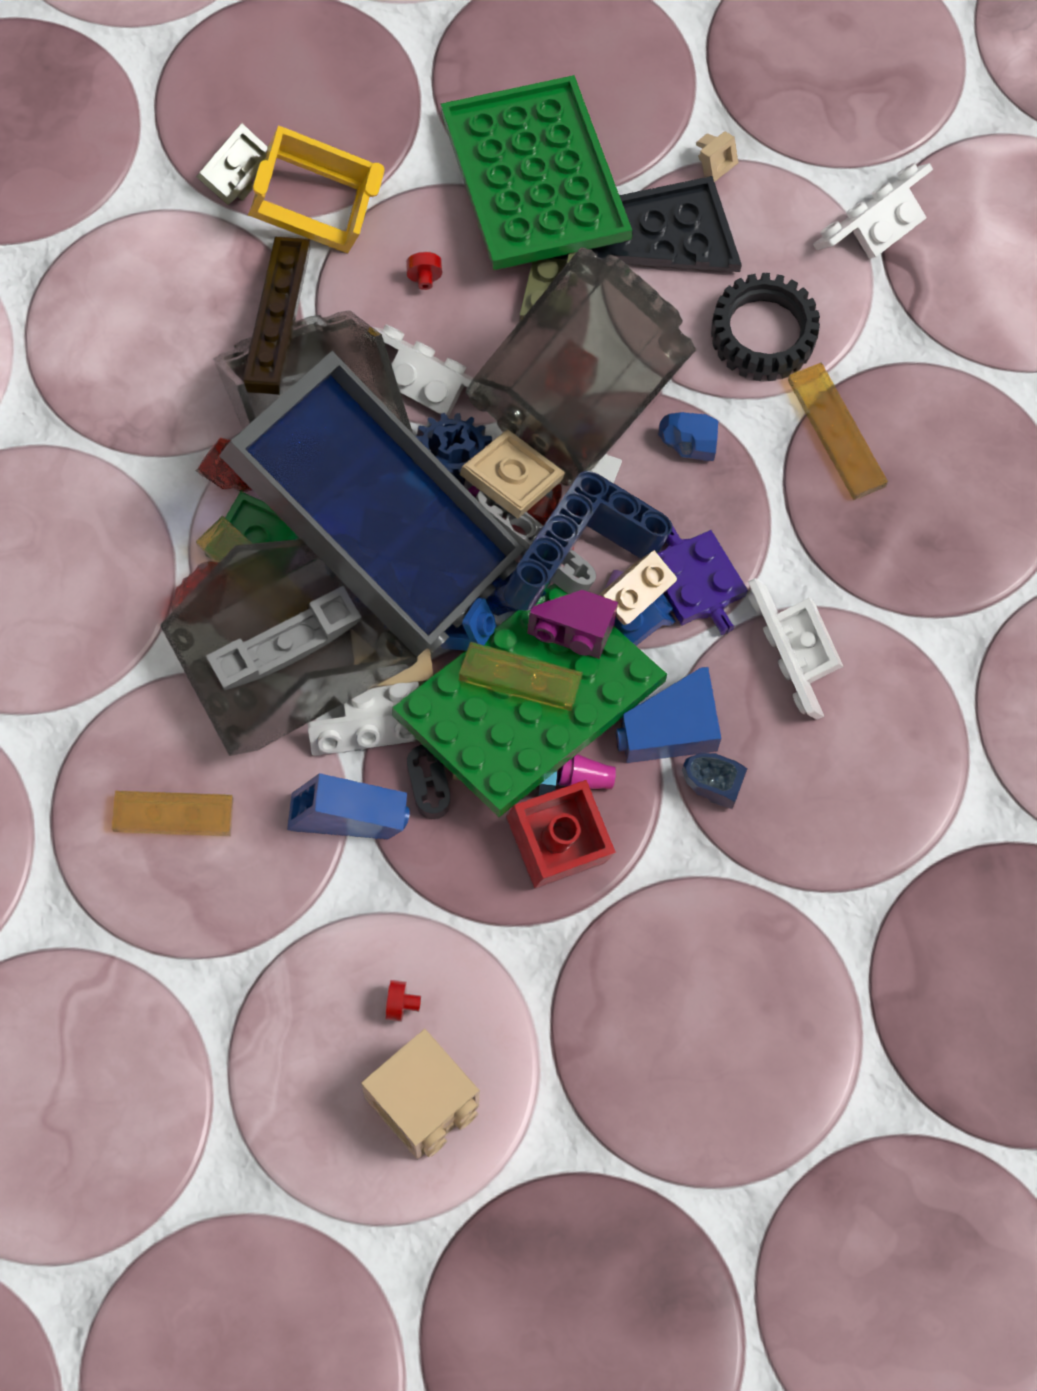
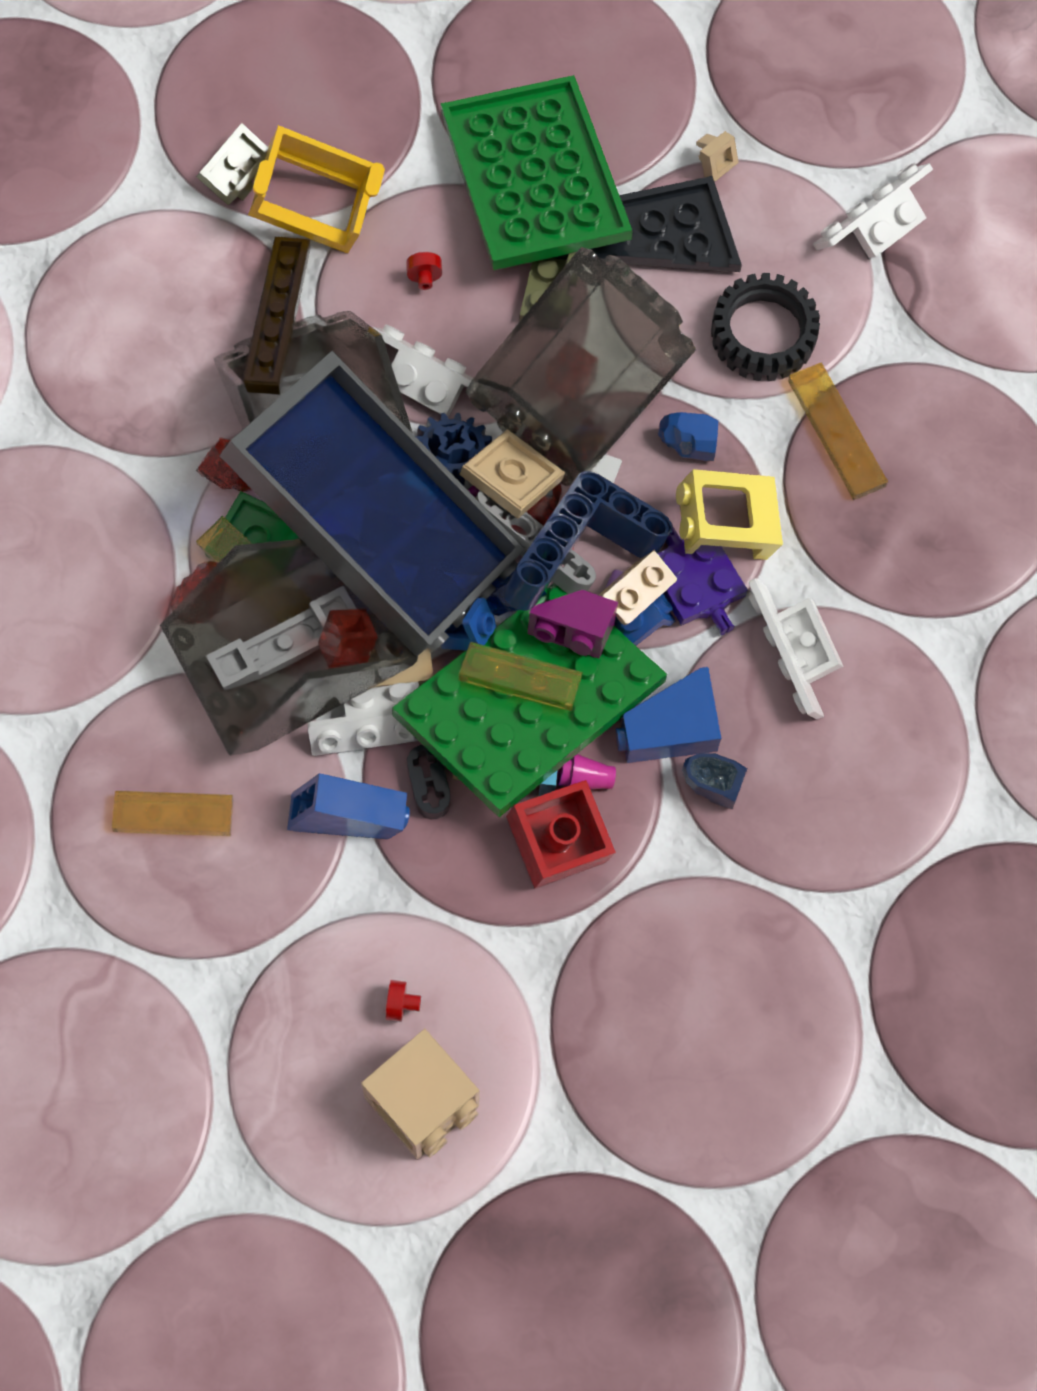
none -> clear red brick [318,609,378,671]
none -> light yellow window [676,469,783,560]

